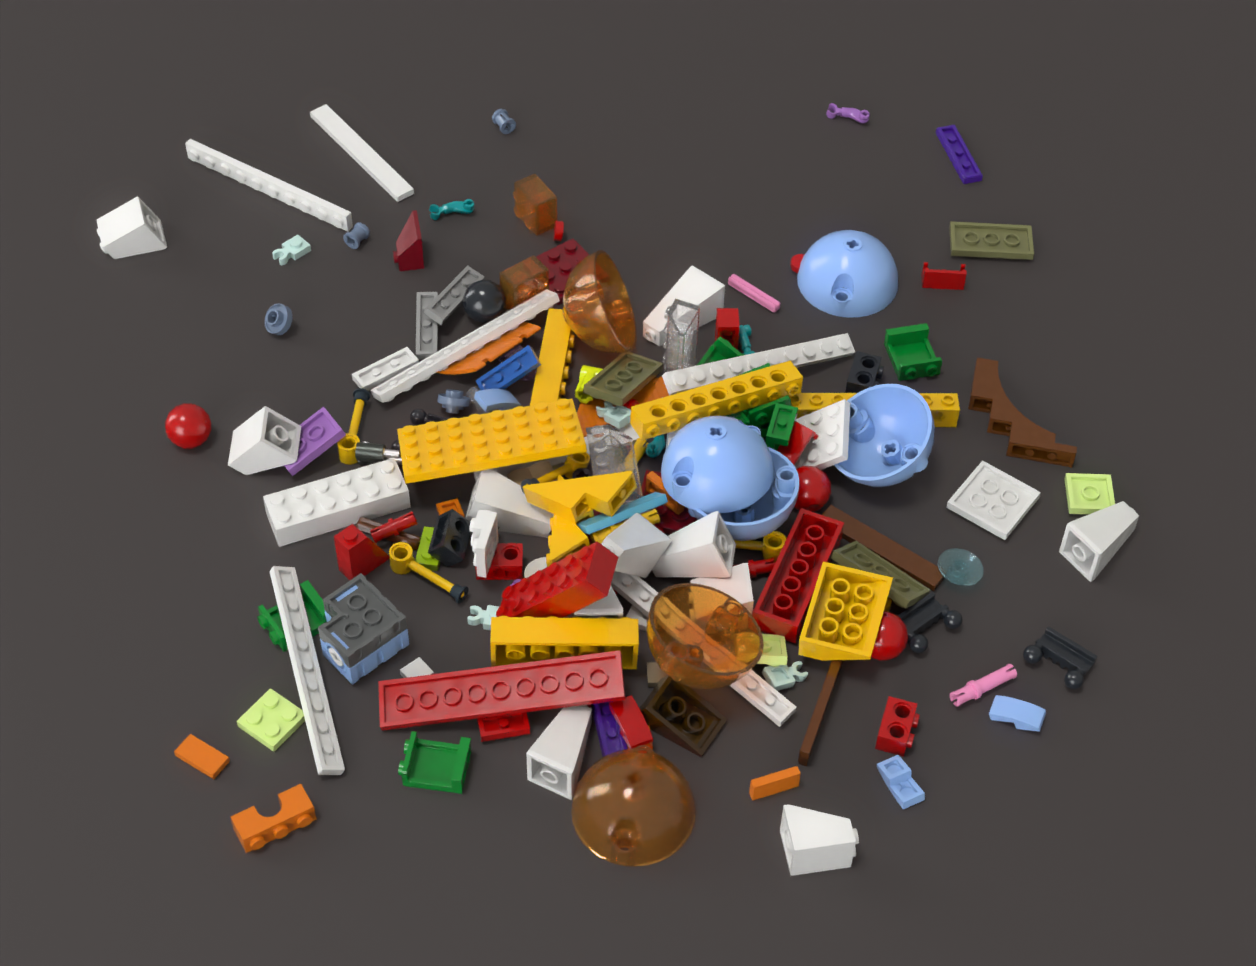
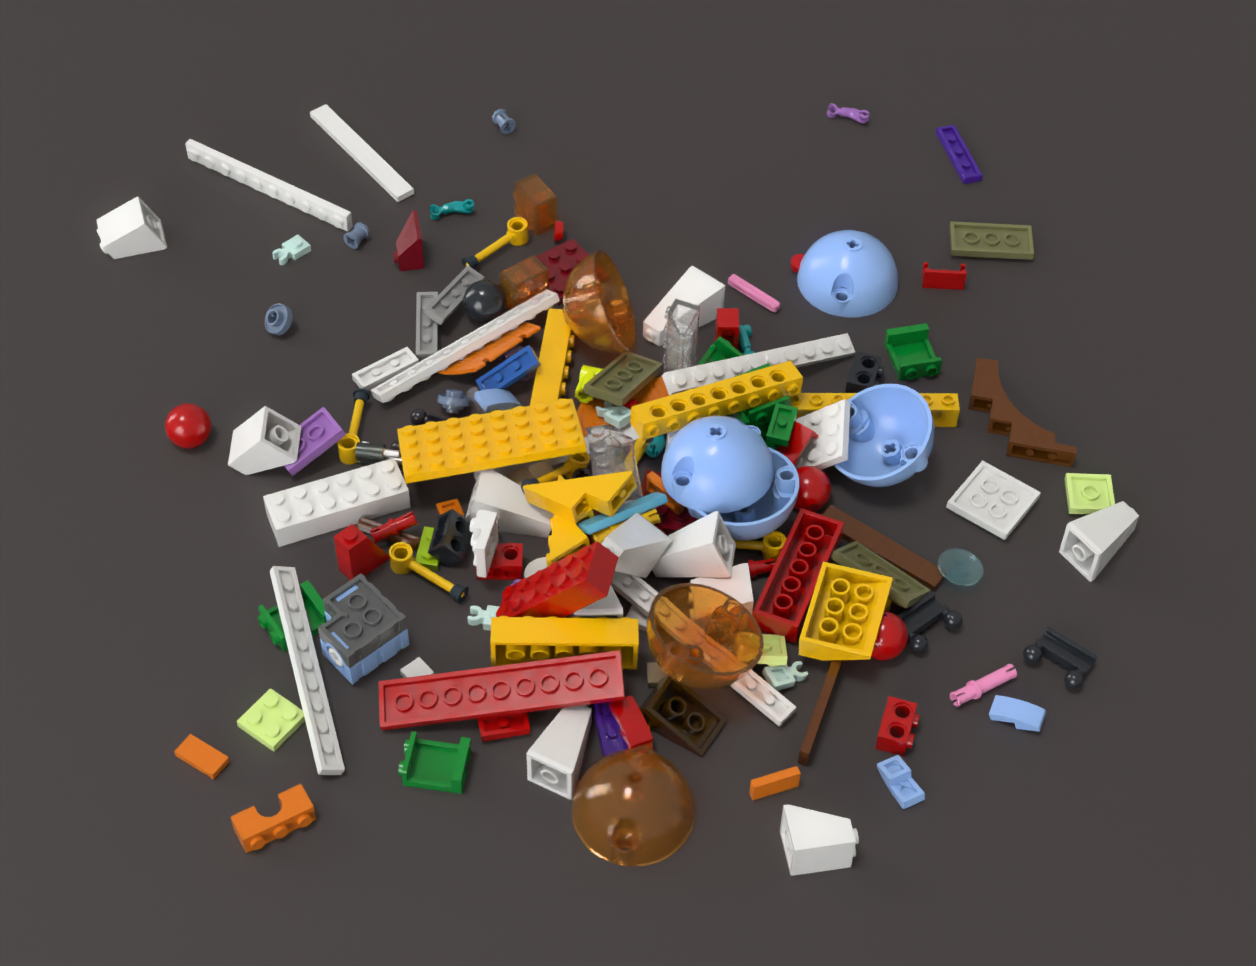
none -> yellow piece [462,217,529,269]

